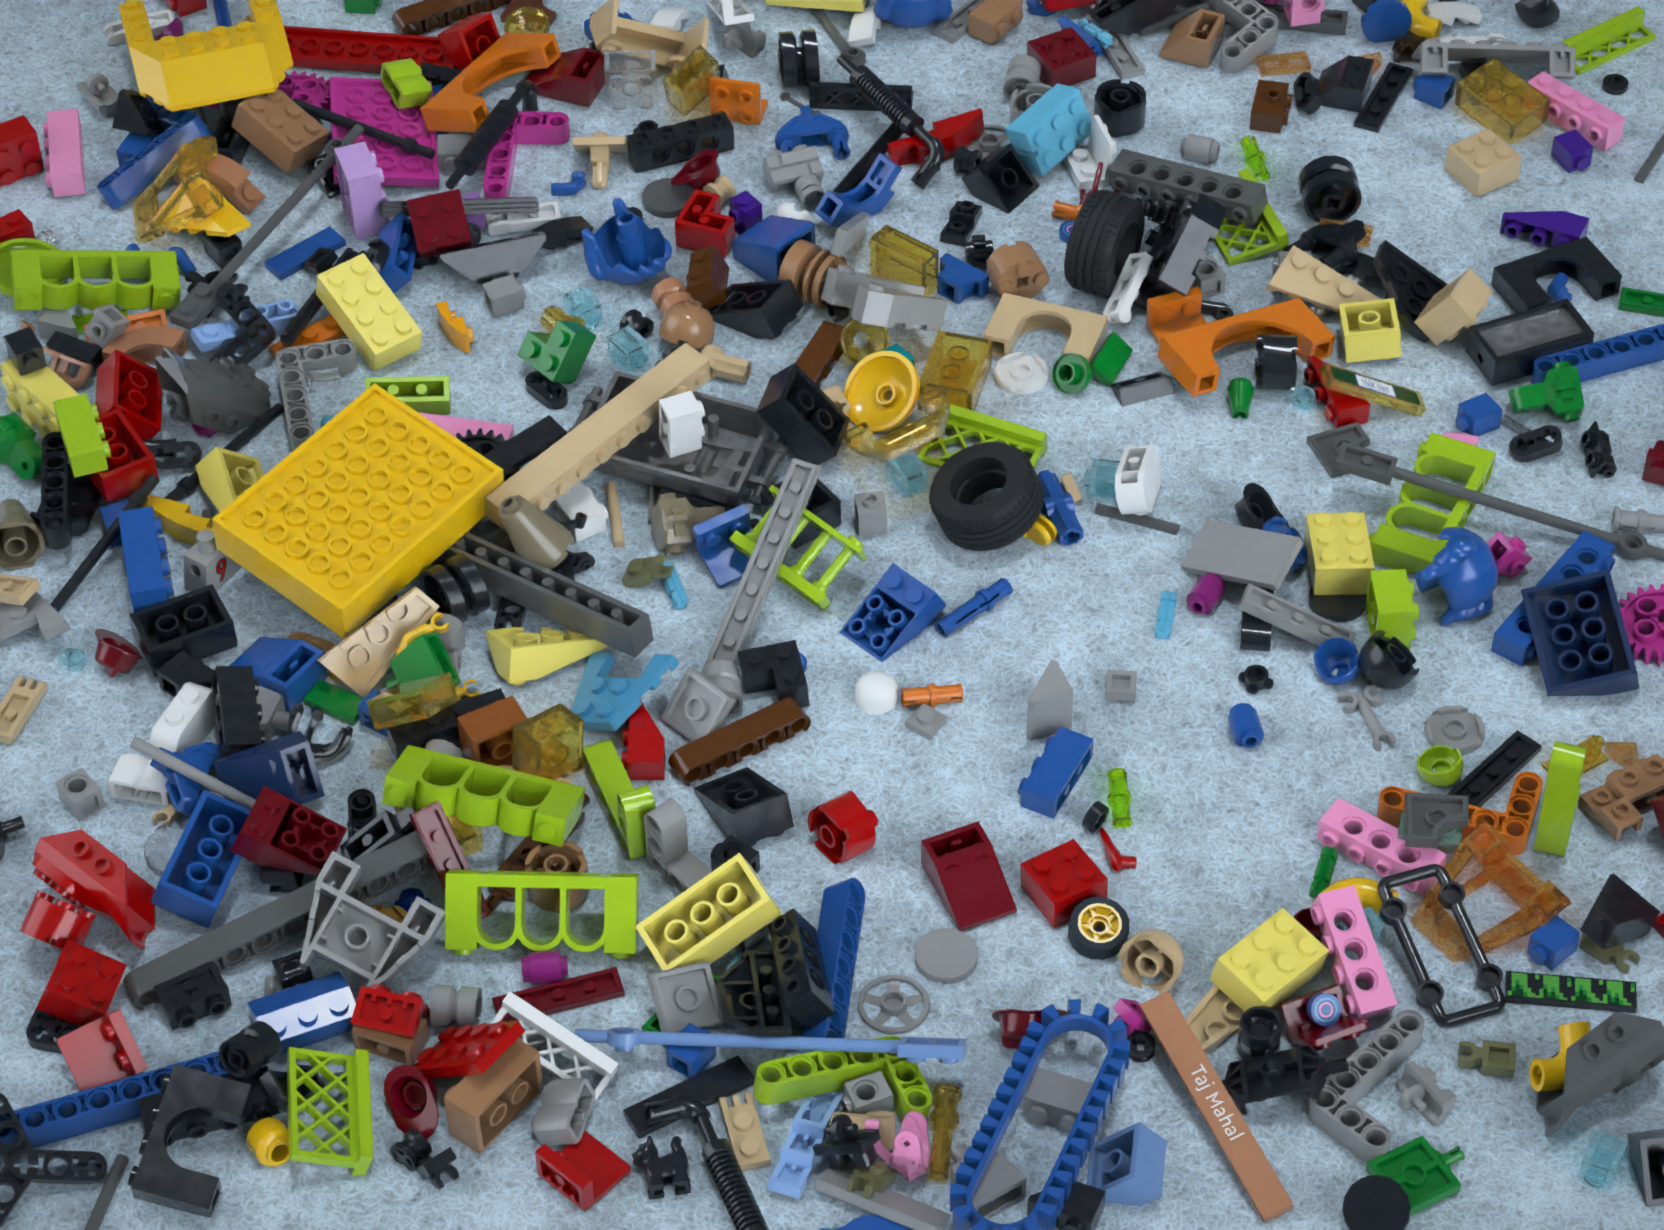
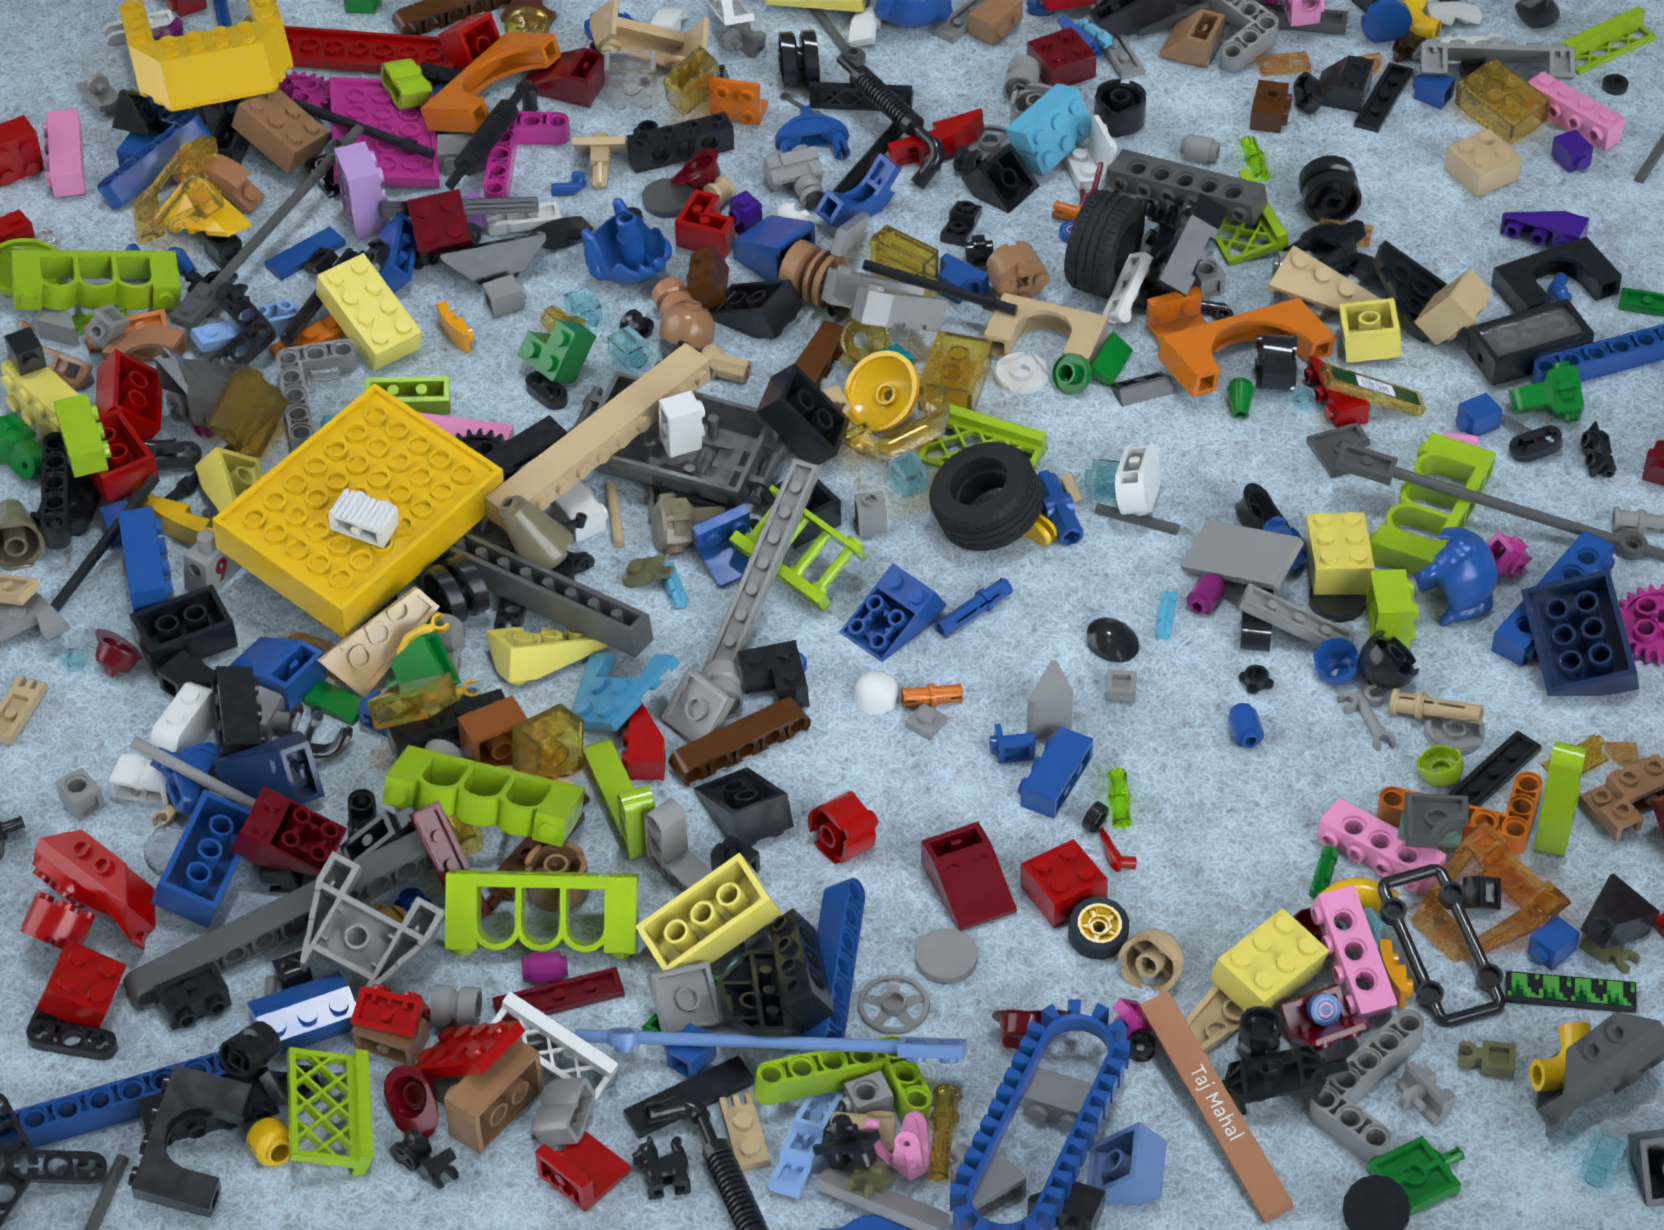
black slope [46,331,104,366] -> none
bracket [56,1009,148,1091] -> none
none -> clear yellow brick [206,368,289,457]
none -> white brick [328,488,399,548]
none -> black bar [862,259,1018,316]
none -> blue bracket [989,724,1035,764]
none -> black hat [1087,617,1140,662]
none -> light orange slope [1378,939,1413,1008]
none -> tan pin [1389,688,1484,724]
none -> black slope [1462,876,1501,910]

